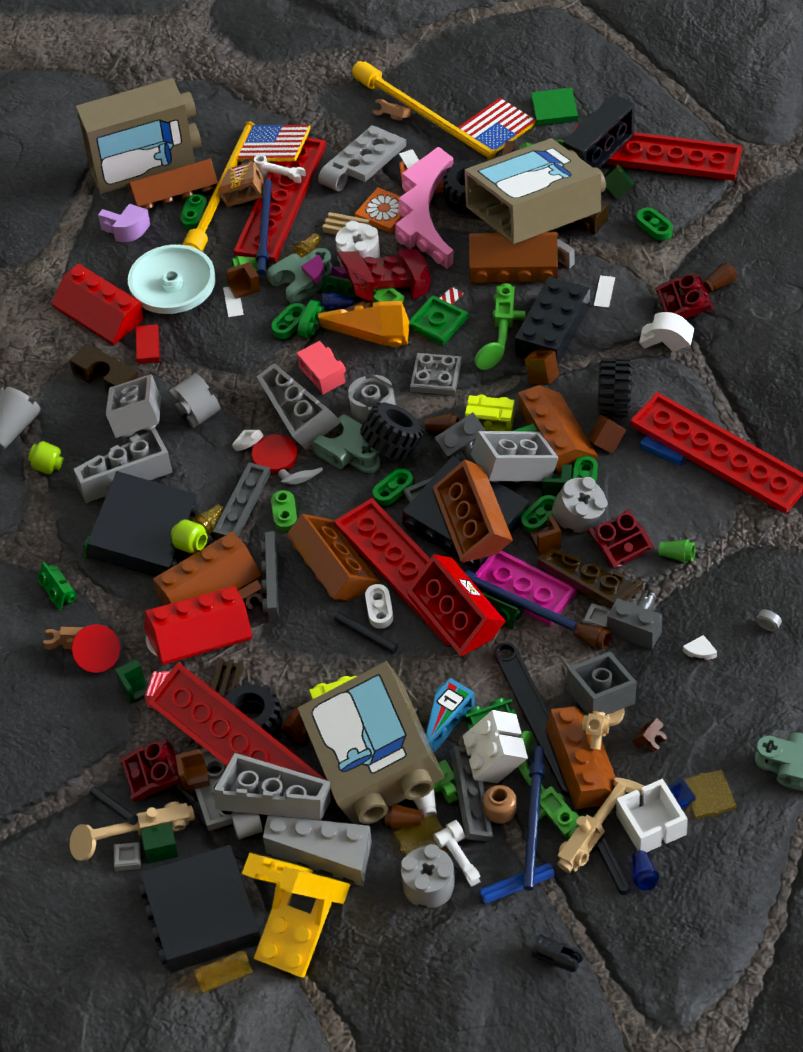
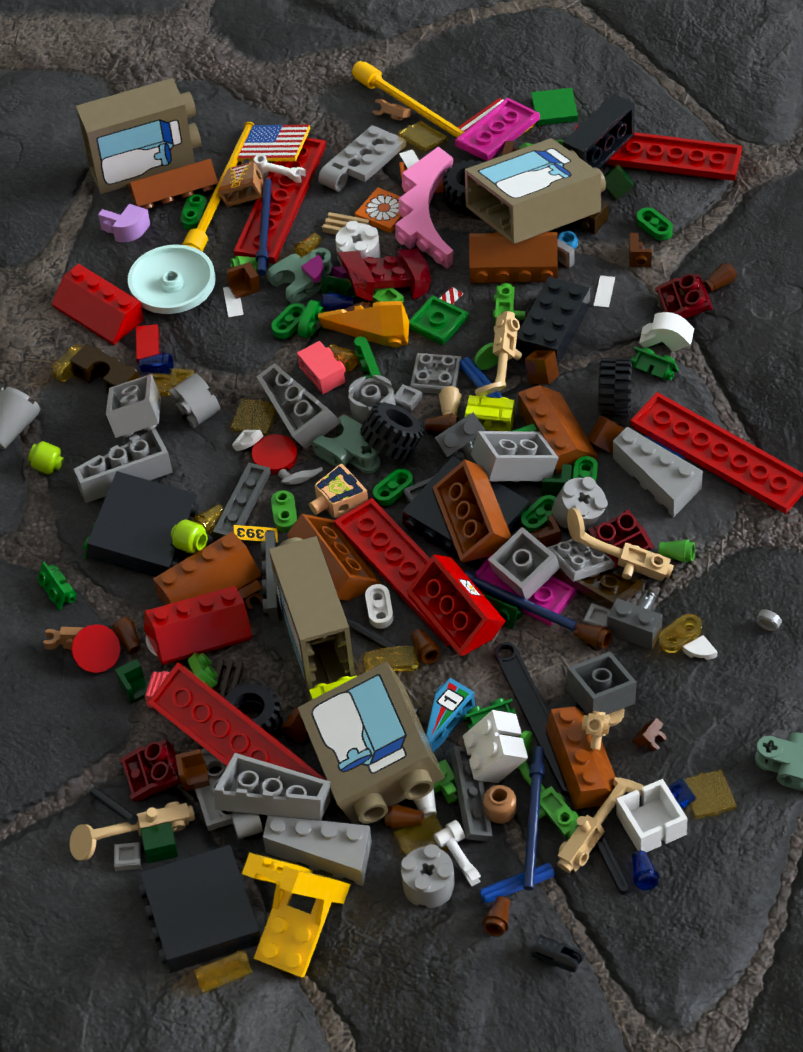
none -> clear yellow plate [52,344,83,382]
none -> reddish brown cone [112,617,142,655]
none -> clear blue cone [139,352,174,374]
none -> clear yellow slope [148,369,194,396]
none -> bright green plate [187,652,218,688]
none -> clear yellow piece [231,398,277,436]
none -> yellow sticker [234,525,278,543]
none -> dark tan brick [269,536,355,698]
none -> light nougat torso [309,463,368,518]
none -> clear yellow cone [329,344,358,371]
none -> green plate [354,336,381,379]
none -> clear yellow slope [362,646,419,671]
none -> light grey tile [394,384,423,412]
none -> clear yellow piece [398,121,448,151]
none -> reddish brown cone [411,629,440,664]
none -> tan cone [439,386,461,415]
none -> dark pink tile [455,98,540,161]
none -> blue axle [460,357,503,398]
none -> tan piece [475,311,522,396]
none -> reddish brown cone [483,896,511,937]
none -> light grey brick [488,527,560,600]
none -> light grey tile [547,539,614,582]
none -> dark azure plate [557,231,578,249]
none -> tan piece [567,508,674,581]
none -> light grey wedge [613,427,703,518]
none -> reddish brown bracket [629,233,652,267]
none -> green hinge [631,347,679,381]
none -> clear yellow plate [659,614,702,653]

